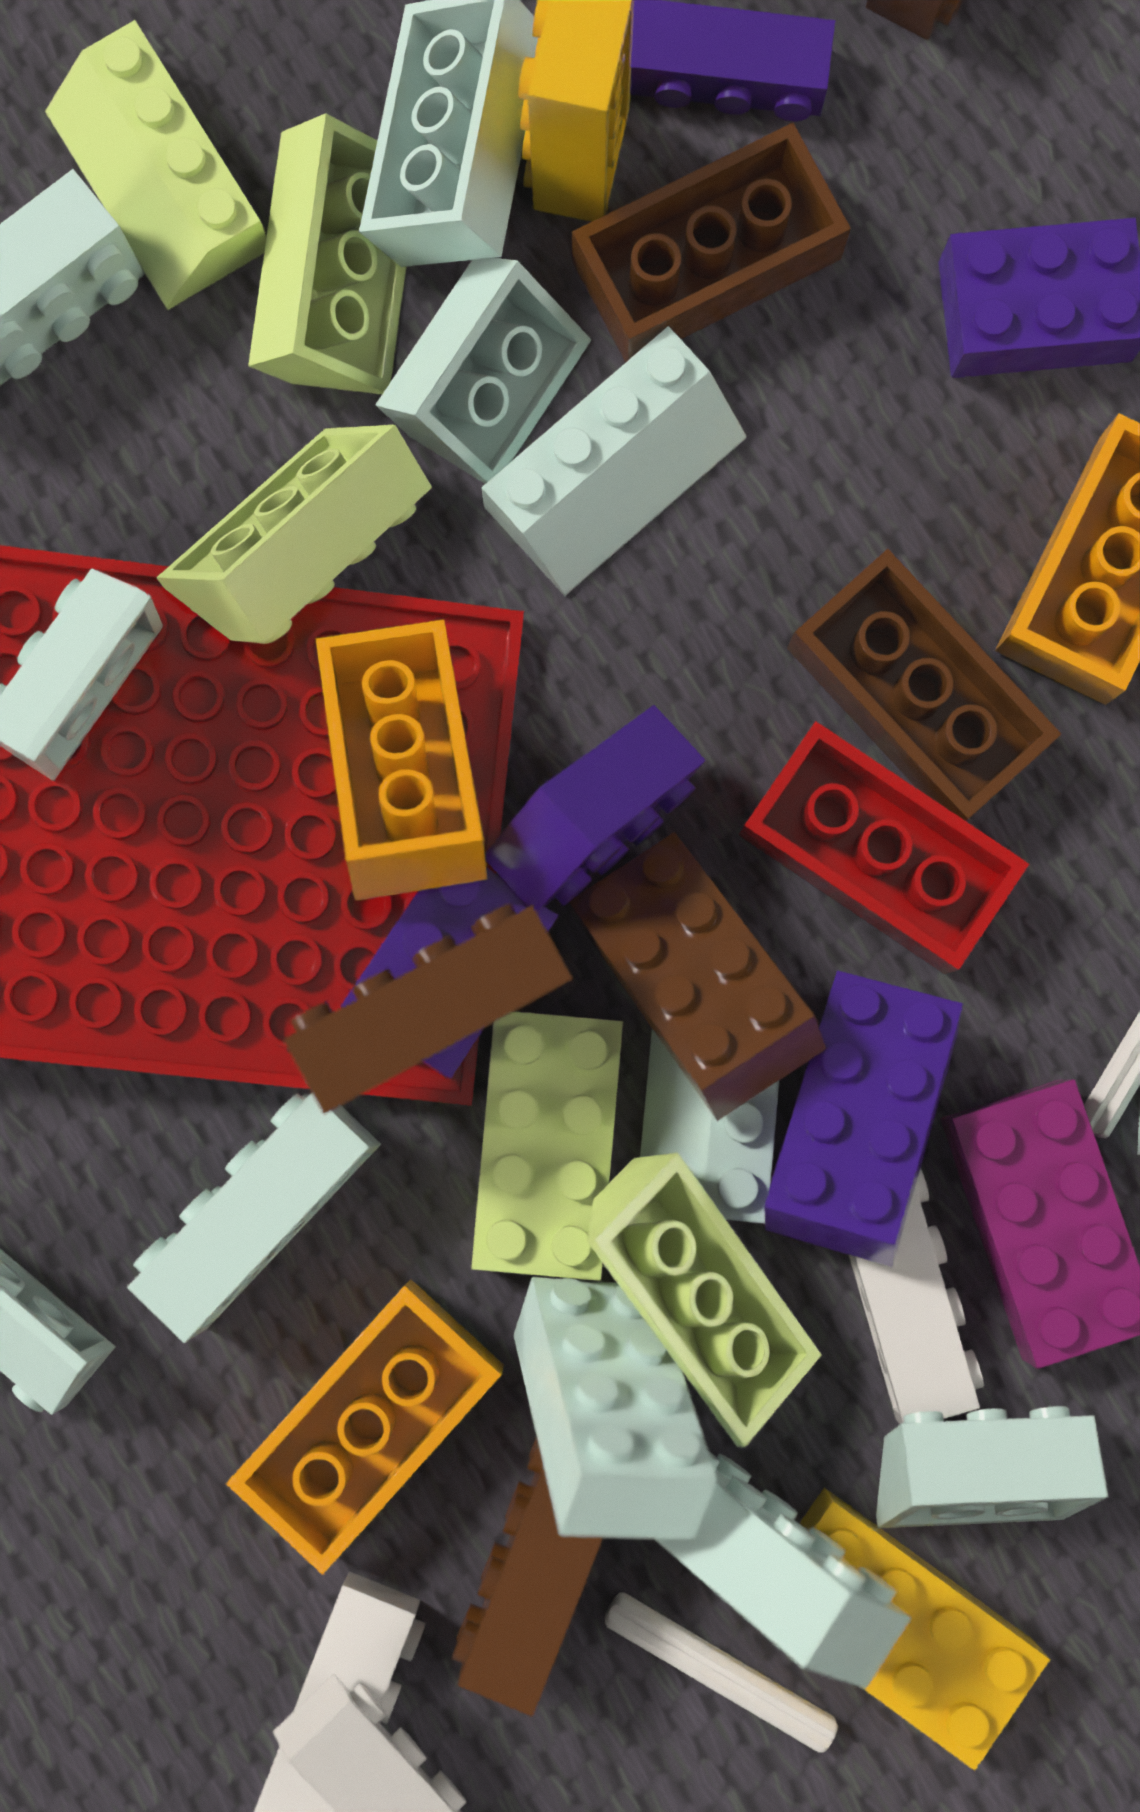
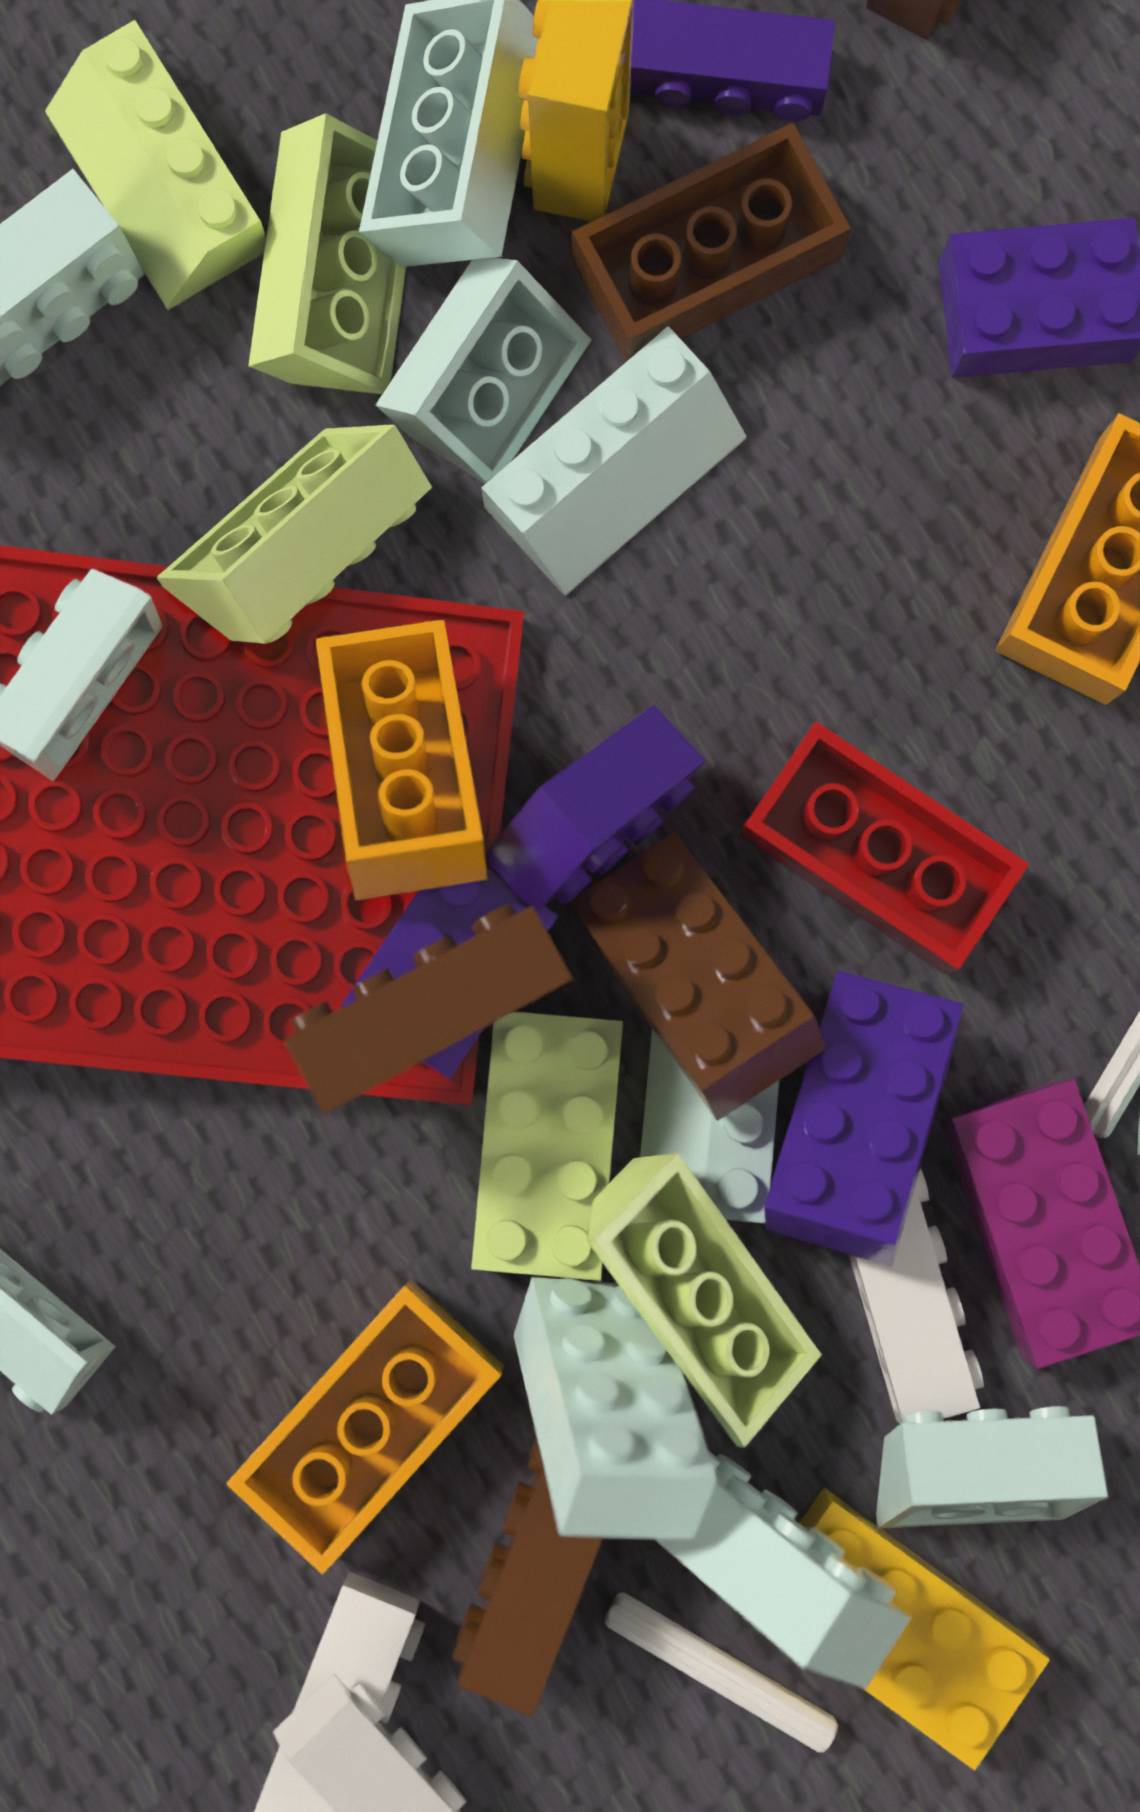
light aqua brick [127,1093,381,1343] -> none
reddish brown brick [787,549,1061,821] -> none

